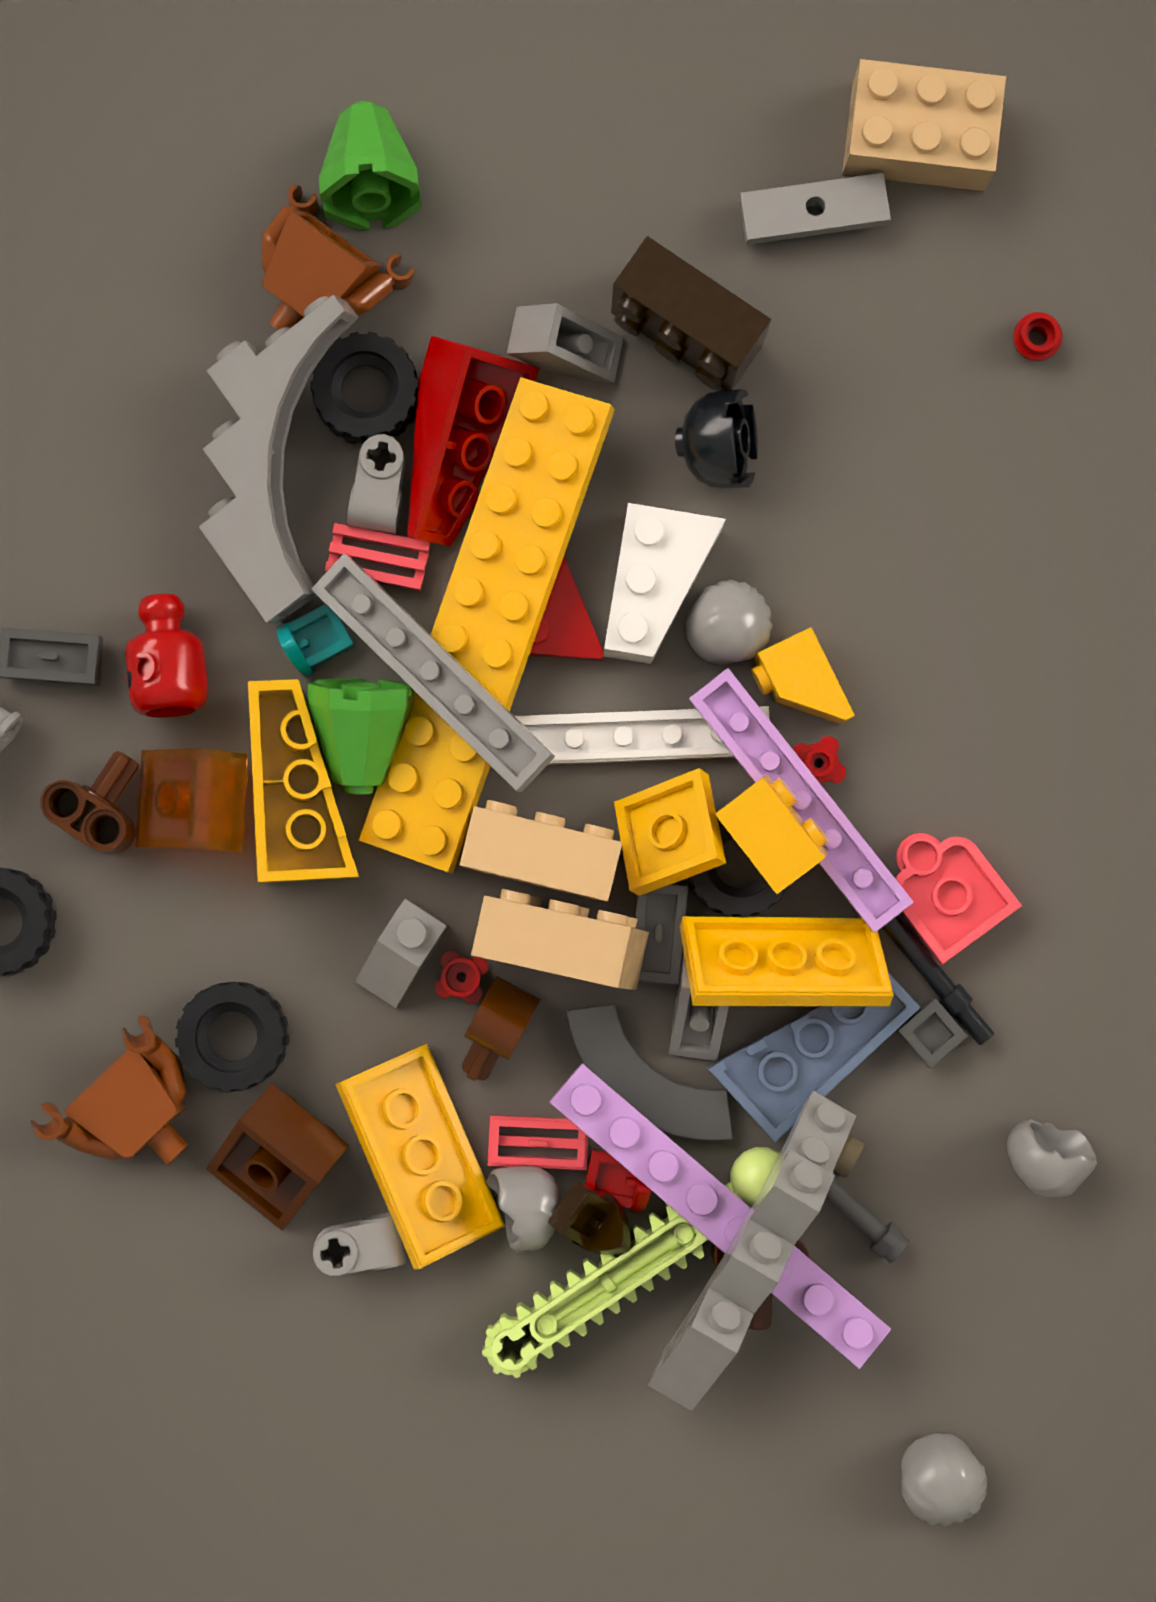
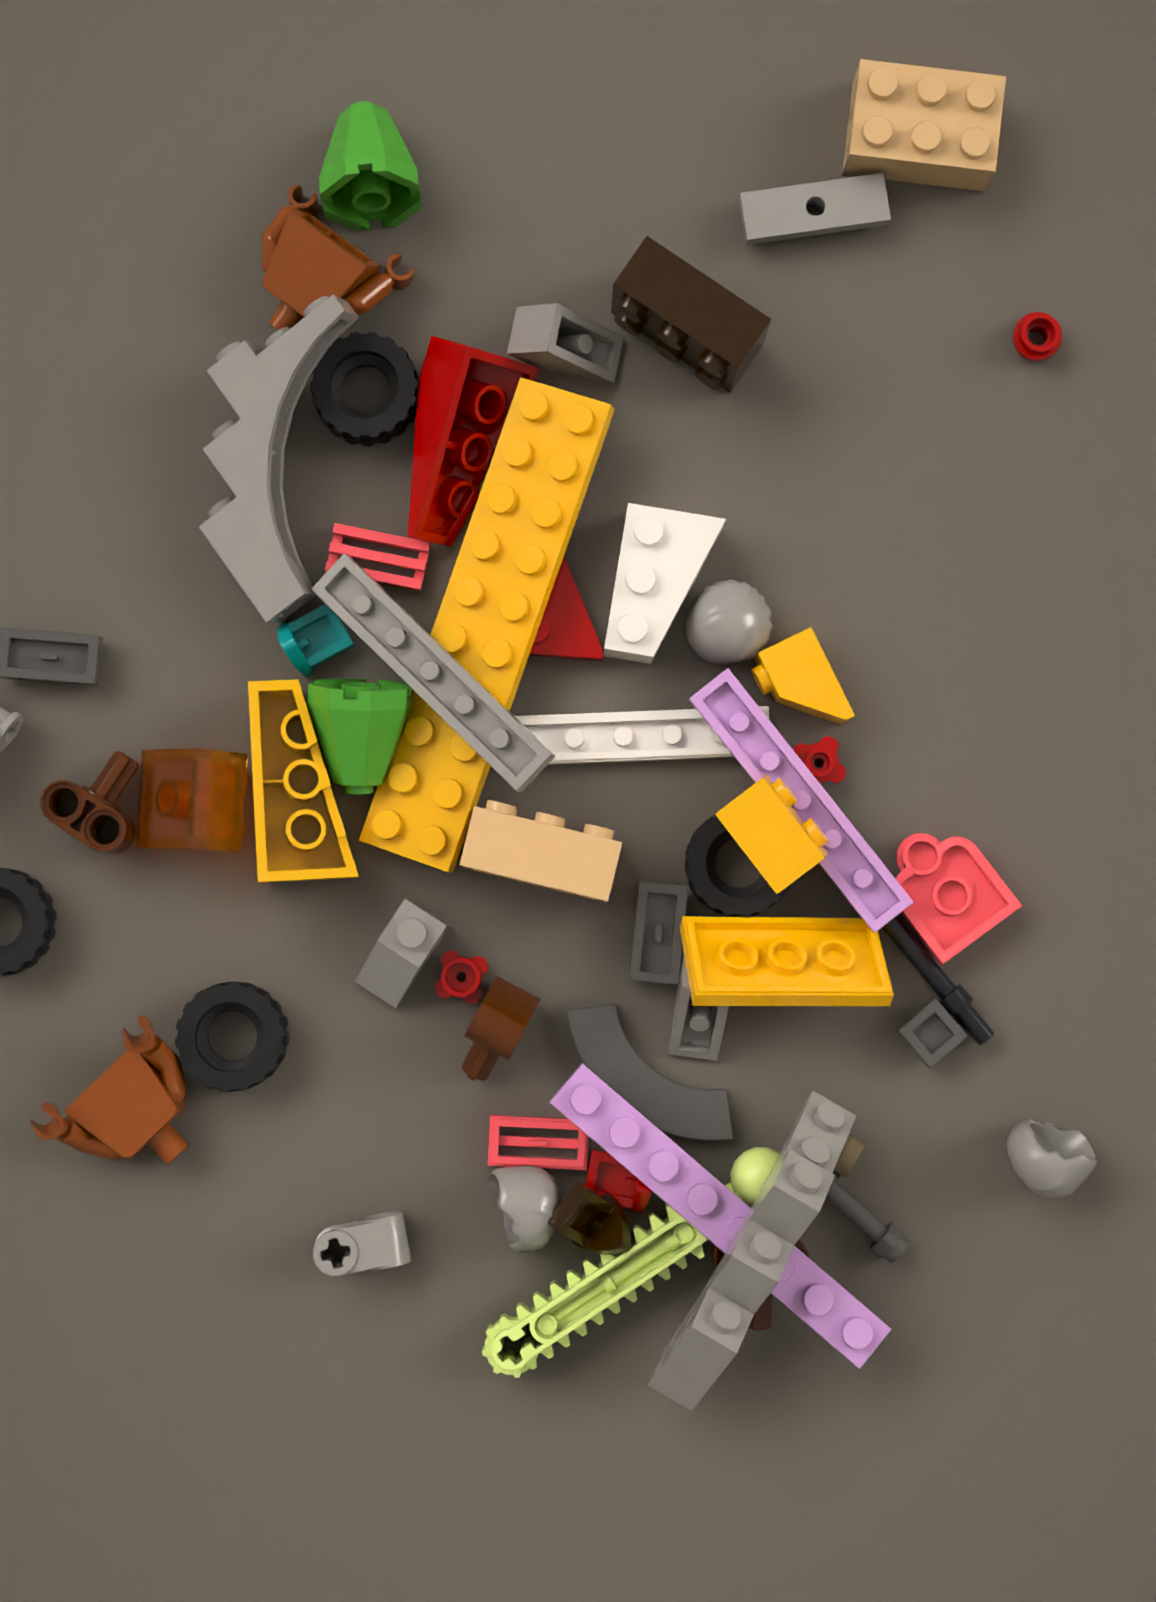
red piece [125,594,208,718] -> none
reddish brown slope [206,1083,350,1231] -> none
yellow tile [335,1044,505,1270] -> none
light grey piece [347,434,406,534] -> none
tan brick [471,889,649,990] -> none
yellow plate [614,768,726,896] -> none
black cylinder [675,389,758,488] -> none
sand blue wing [707,973,921,1142] -> none
light grey hair [901,1433,987,1526] -> none

